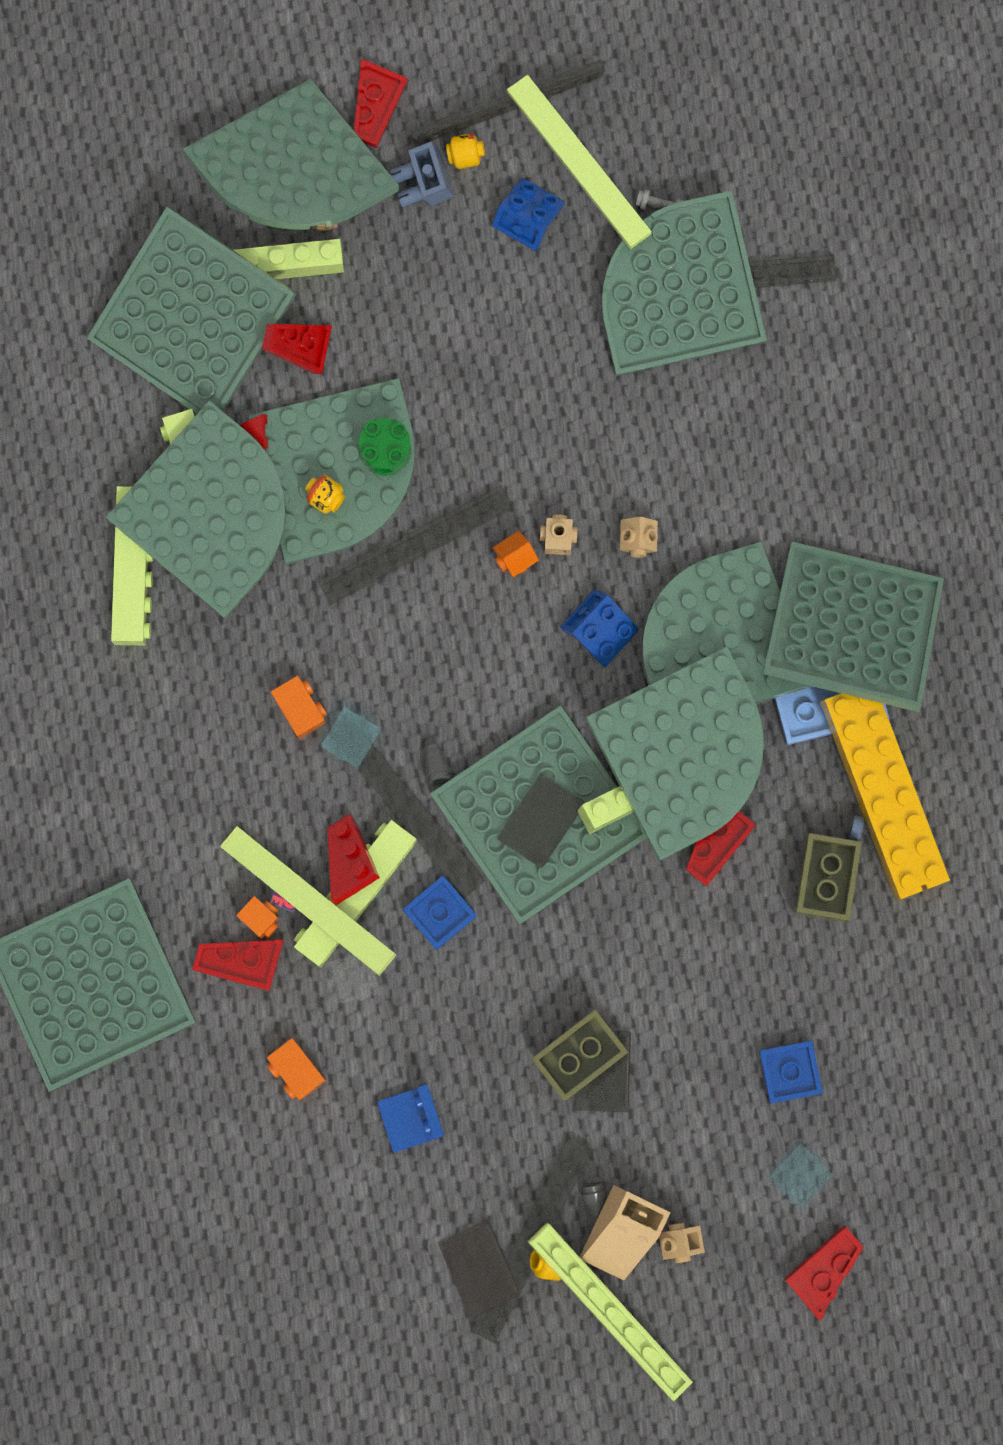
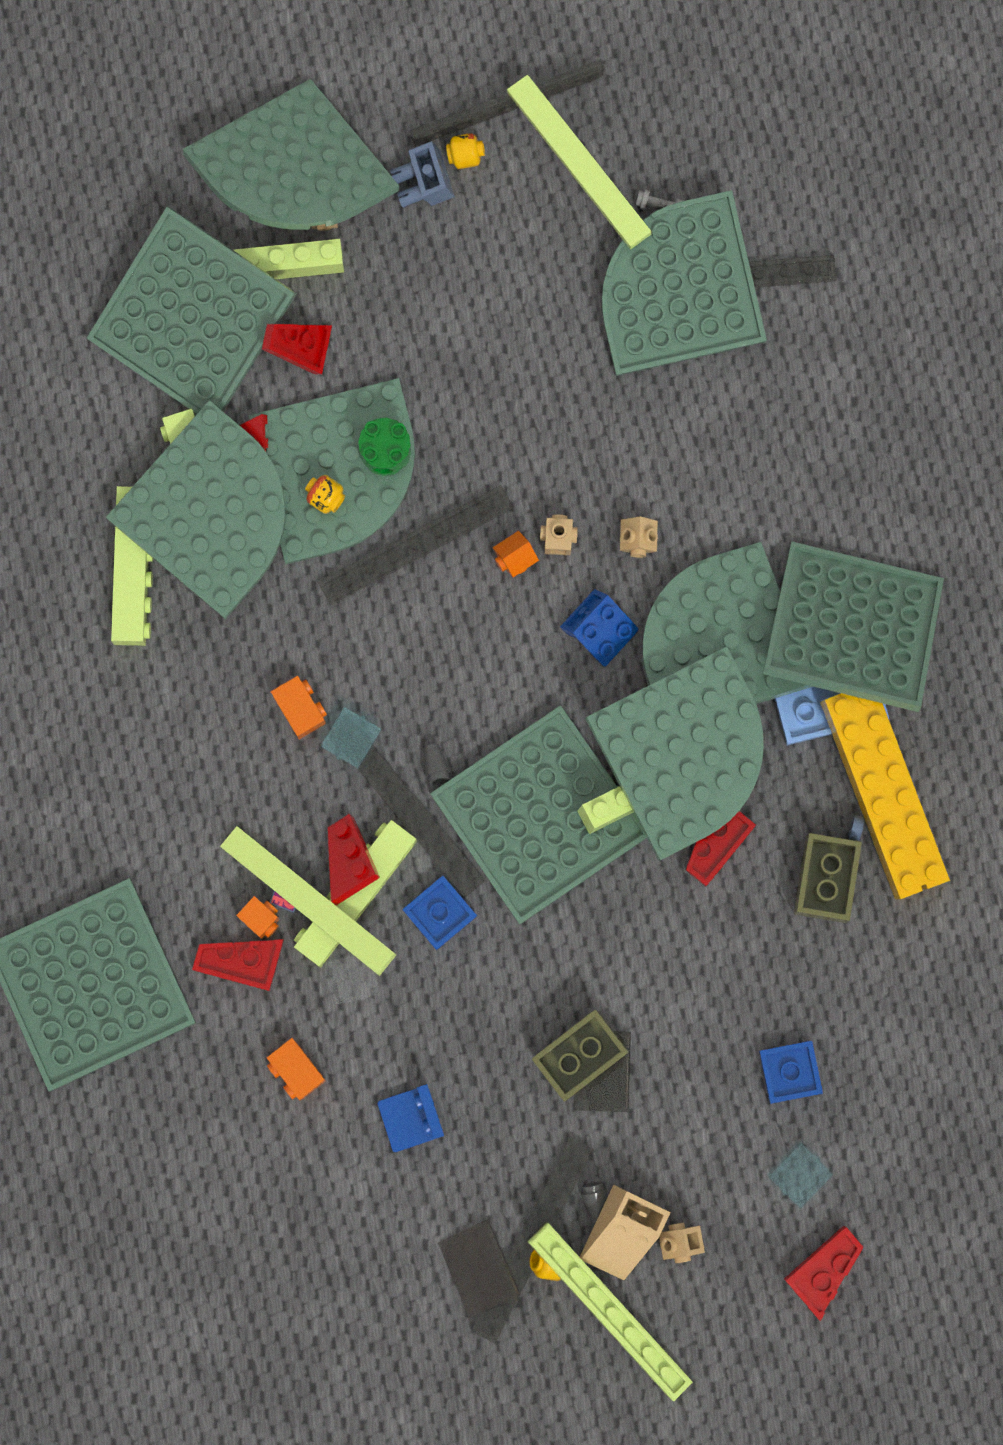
red wing [354,59,408,148] -> none
blue bracket [492,178,565,251] -> none
clear smoke piece [497,774,586,868] -> none

